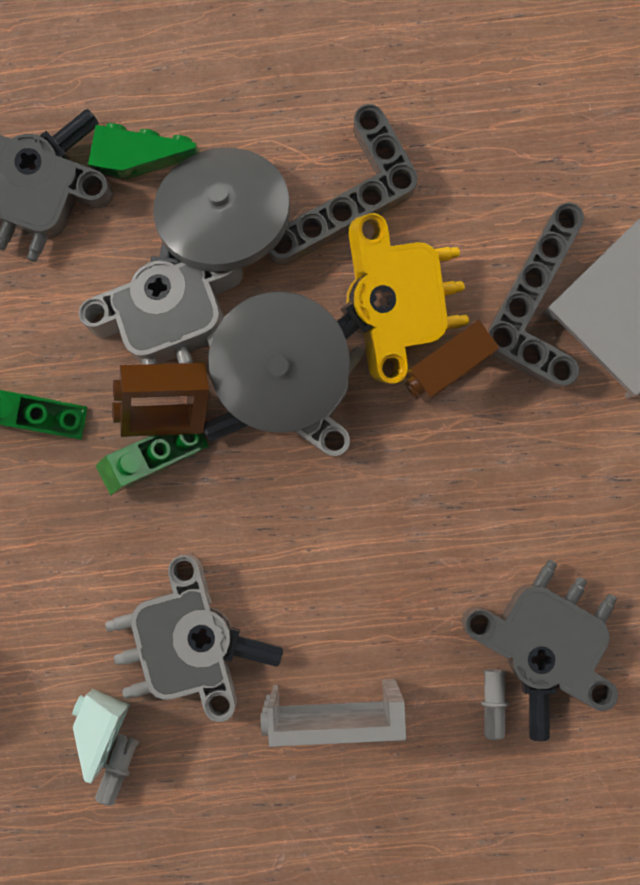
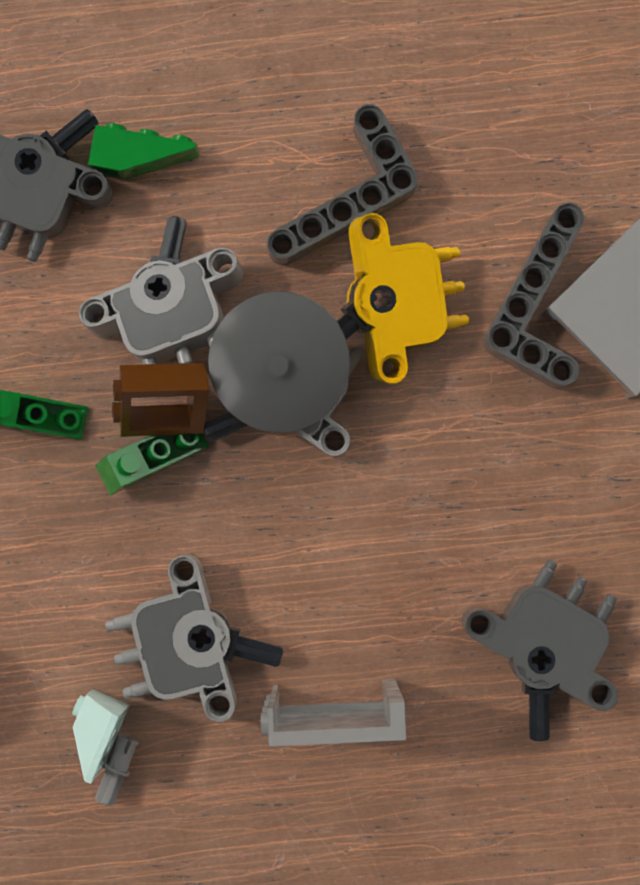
dark grey dish [153,148,291,272] -> none
reddish brown window [405,320,500,403] -> none
light grey axle [481,669,509,740] -> none

